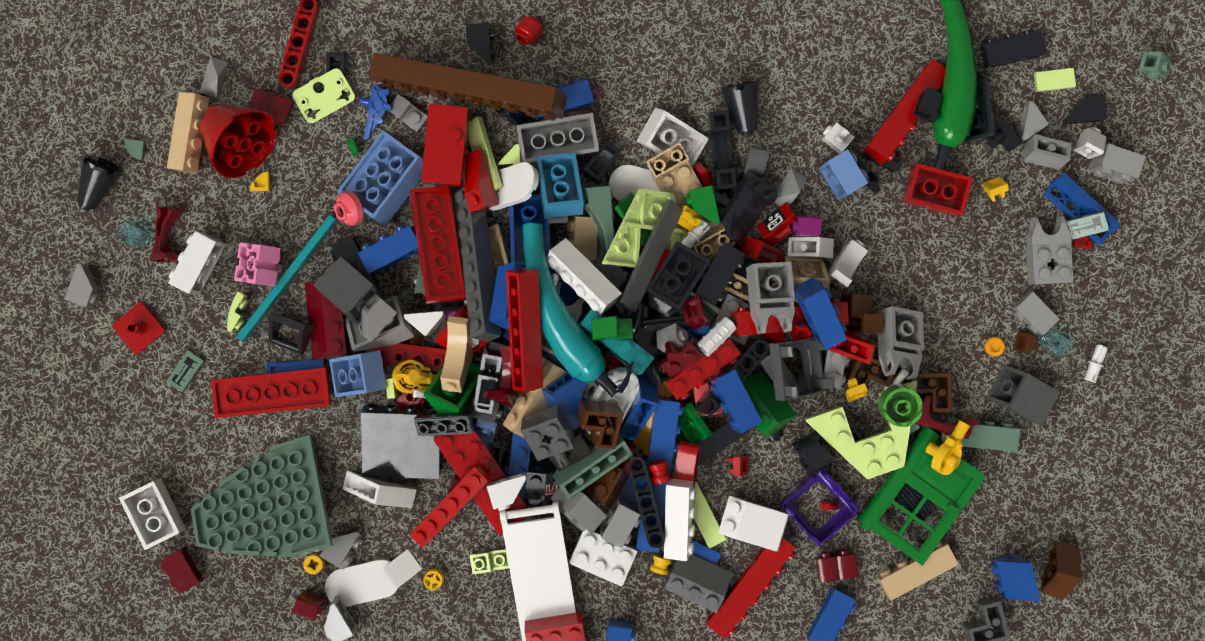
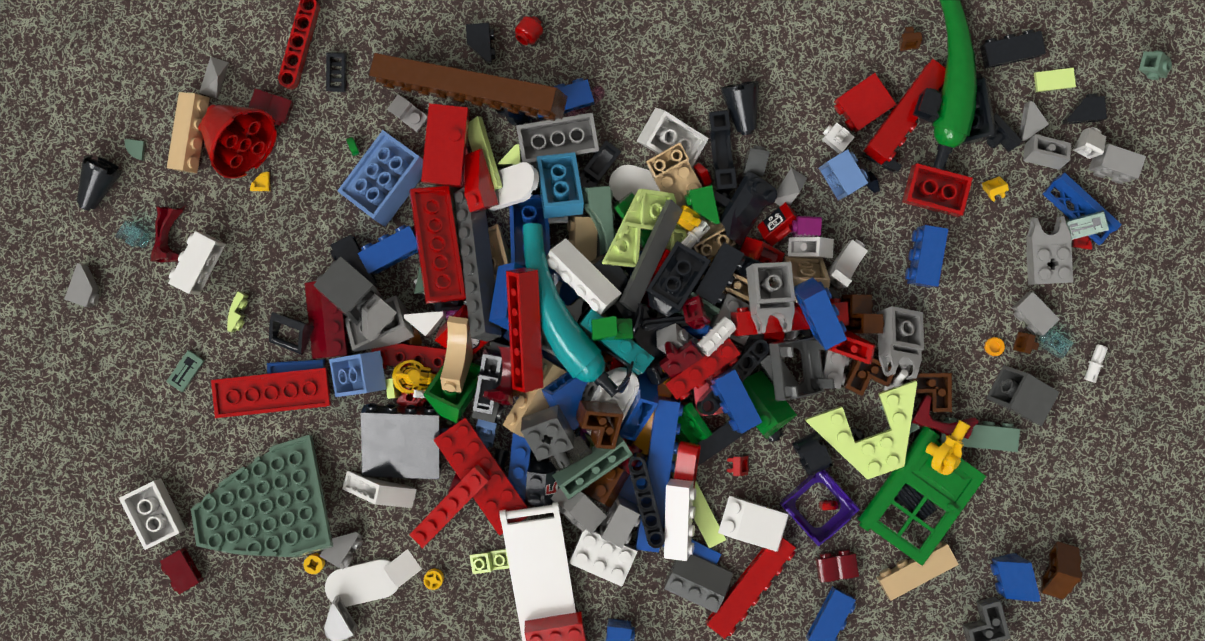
red tile [111,301,167,355] -> none
bright pink brick [234,243,282,287] -> none
teal tile [236,215,339,342] -> none
yellowish green axle [292,68,355,123] -> none
dark red brick [292,590,328,621] -> none
coral piece [334,191,363,226] -> none
blue piece [360,85,392,141] -> none
black tile [414,413,475,436] -> none
white slope [487,472,526,511] -> none
red wheel [648,459,671,484] -> none
yellow wheel [650,554,672,575] -> none
red tile [791,321,812,340] -> none
yellow tile [846,378,868,402] -> none
bright green brick [878,384,922,427] -> none
none -> red brick [834,73,897,133]
none -> reddish brown tile [899,26,922,51]
none -> blue brick [905,225,948,288]

